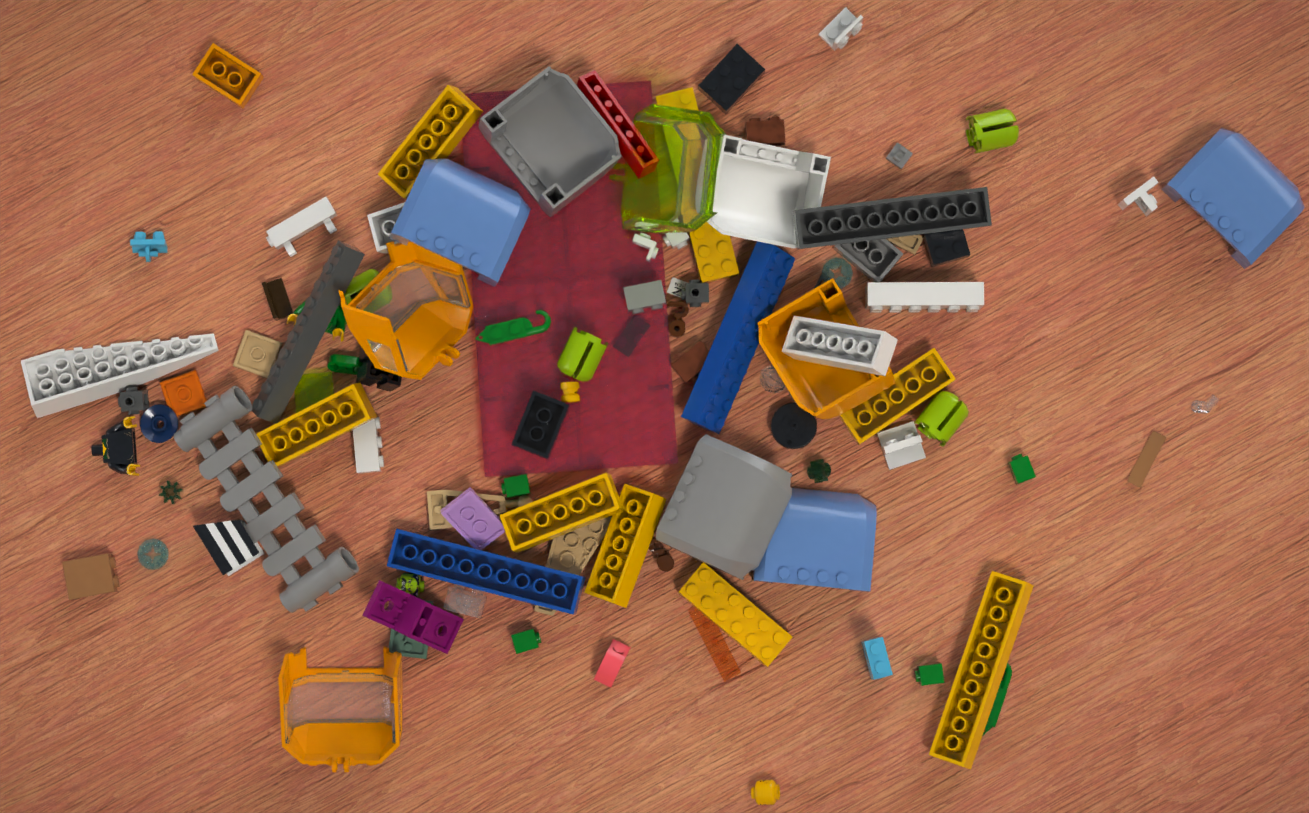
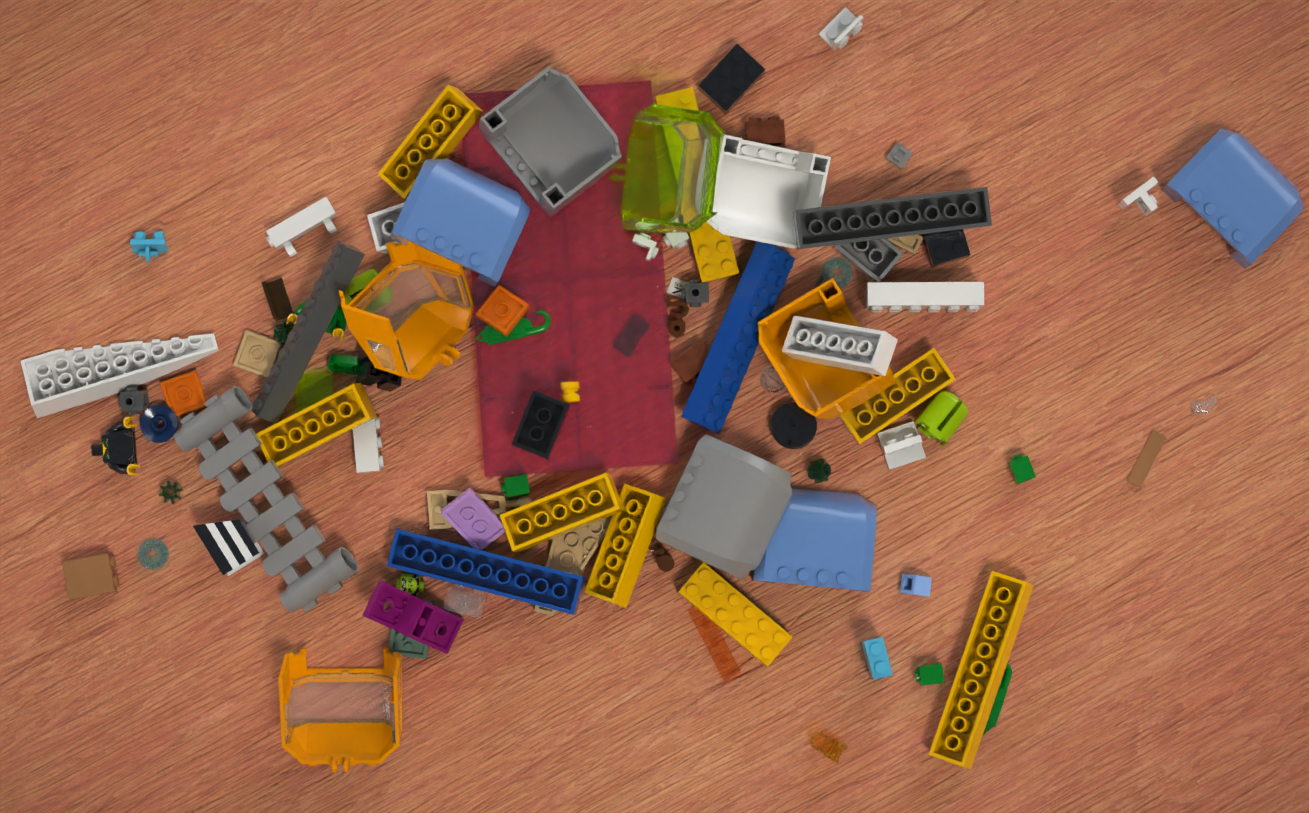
light orange brick [192,43,264,109] -> none
green brick [511,629,542,654] -> none
lime cylinder [557,327,609,382] -> none
red brick [577,70,659,179] -> none
coral brick [594,639,631,688] -> none
light grey brick [623,280,666,314] -> none
yellow head [751,780,780,805] -> none
lime cylinder [966,109,1019,154] -> none
none -> clear green gear [273,321,294,345]
none -> orange tile [476,285,530,337]
none -> clear yellow piece [809,732,848,764]
none -> light blue brick [900,574,932,597]

